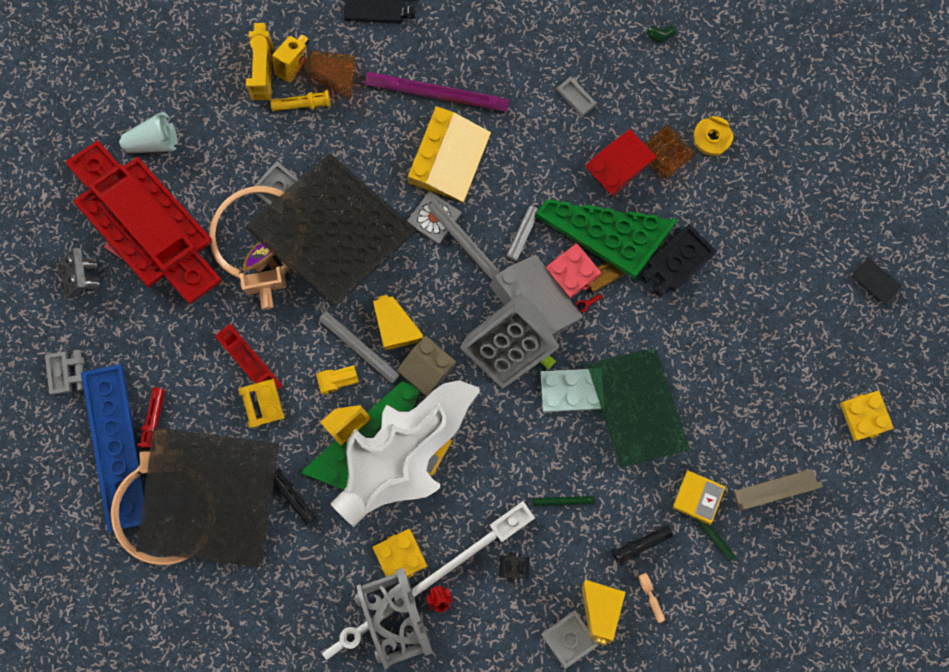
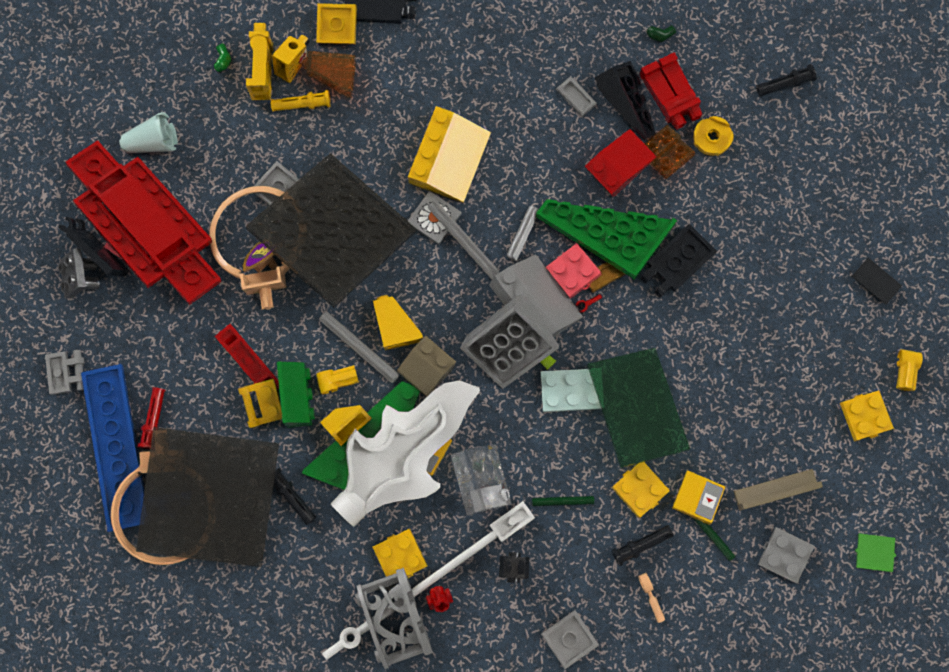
magenta piece [365,72,510,112] -> none
yellow slope [582,580,626,646] -> none
none -> black tile [59,217,131,276]
none -> green arm [214,44,231,72]
none -> green slope [277,361,315,428]
none -> yellow plate [316,3,357,45]
none -> clear piece [451,445,512,516]
none -> black wedge [595,61,656,140]
none -> yellow plate [611,460,670,518]
none -> red hips [639,52,702,130]
none -> black pin [756,64,817,97]
none -> light grey plate [758,527,815,583]
none -> bright green piece [855,533,896,572]
none -> yellow piece [896,349,923,391]

